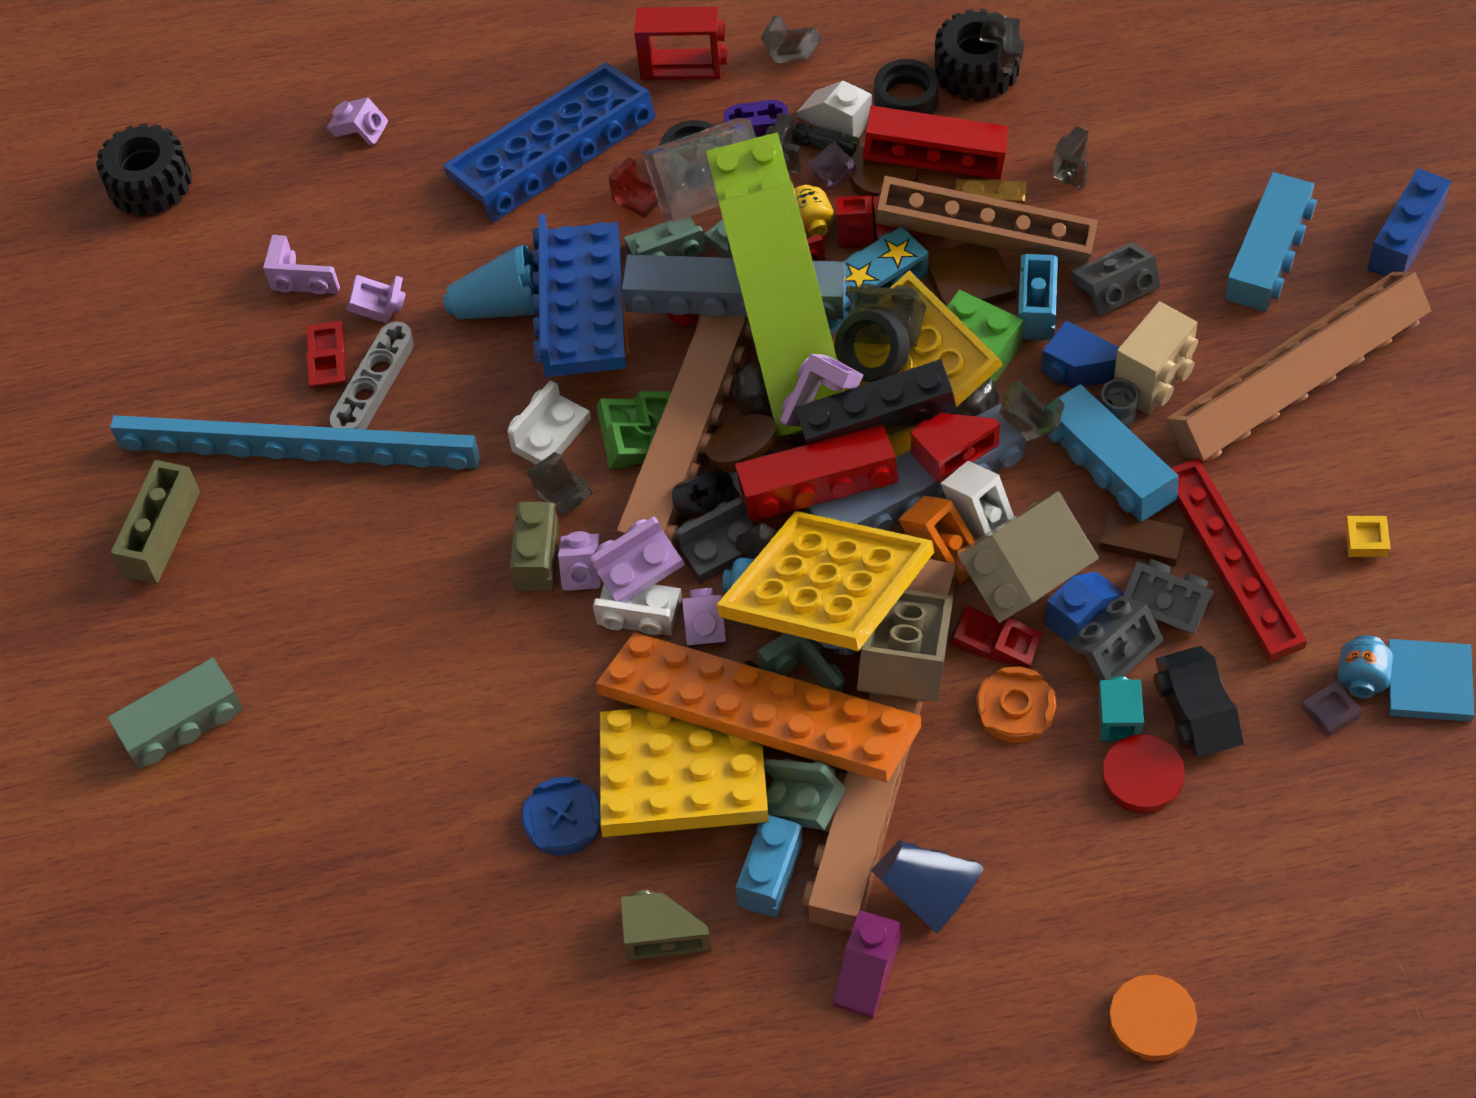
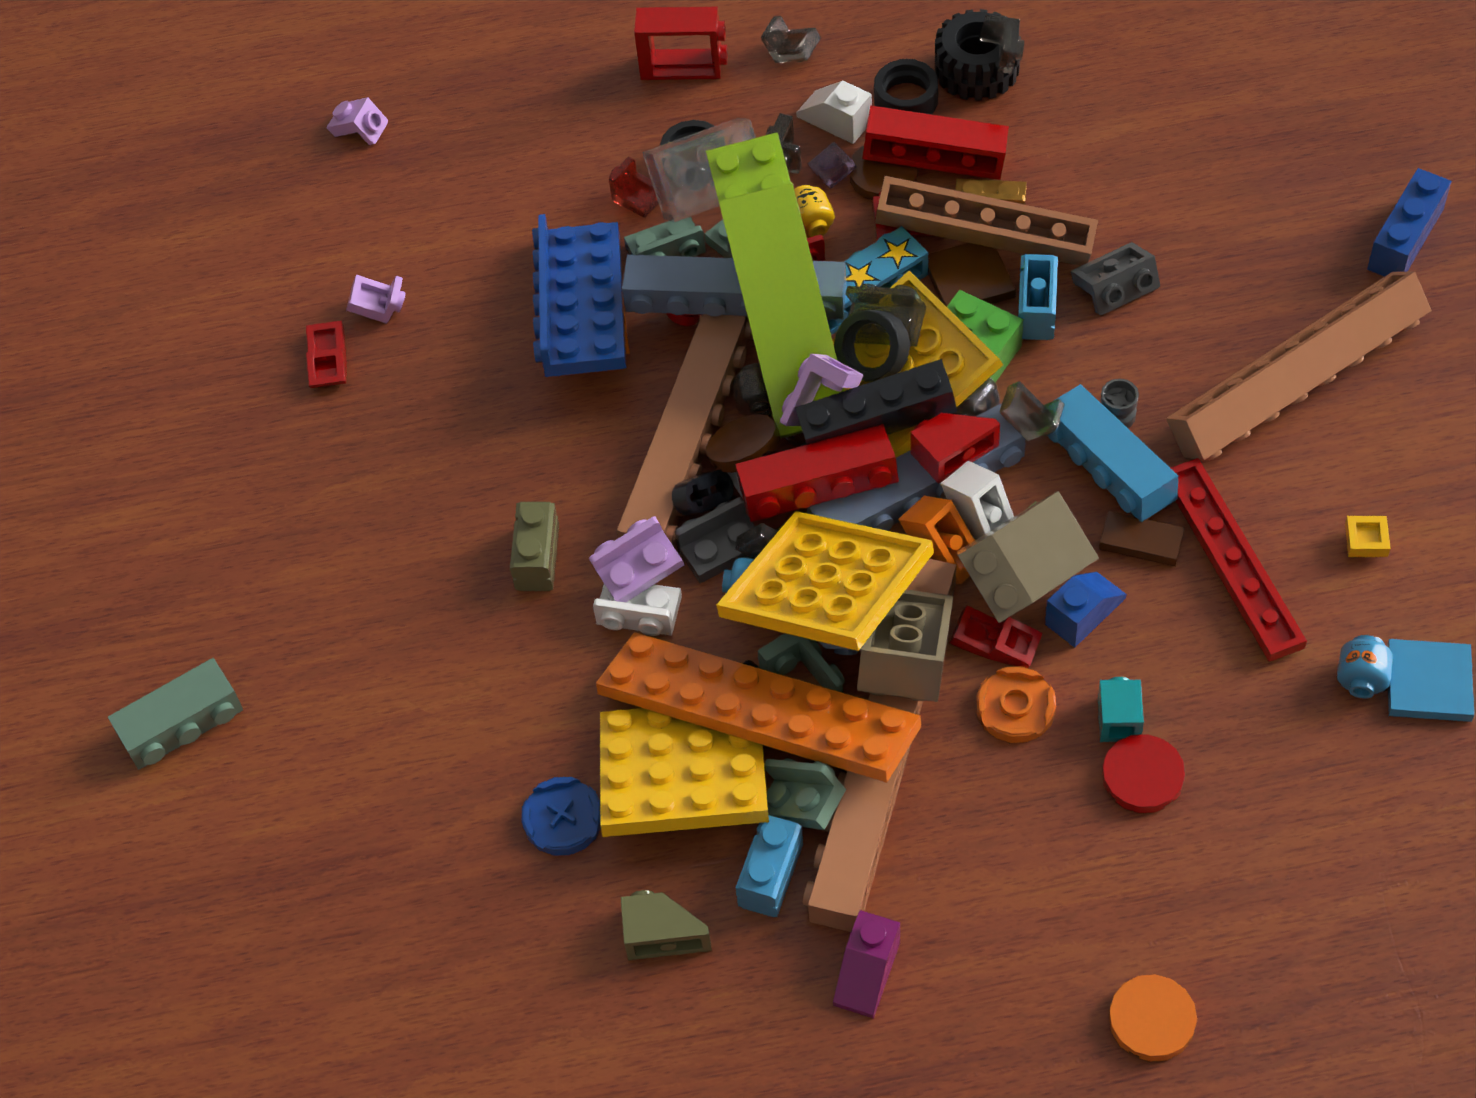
black tyre [96,123,192,216] -> none
dark azure plate [110,415,480,470] -> none
olive brick [110,460,200,584] -> none
lavender bracket [263,235,340,294] -> none
light grey beam [330,321,414,429] -> none
blue bracket [443,62,655,222] -> none
dark azure cone [443,245,539,320] -> none
white bracket [507,380,591,471] -> none
clear smoke bracket [528,452,593,514] -> none
lavender bracket [558,531,601,591] -> none
bright green slope [596,391,671,470] -> none
lavender bracket [682,588,726,645] -> none
dark purple beam [723,100,789,139] -> none
black axle [793,122,860,157] -> none
red bracket [836,195,874,247] -> none
dark blue slope [870,840,984,933] -> none
blue slope [1041,320,1119,389] -> none
clear smoke bracket [1053,126,1088,189] -> none
dark grey bracket [1068,596,1164,683] -> none
tan brick [1114,301,1198,416] -> none
dark grey bracket [1123,559,1214,635] -> none
black brick [1153,645,1244,758] -> none
dark azure brick [1224,172,1317,312] -> none
plate [1302,681,1362,738] -> none

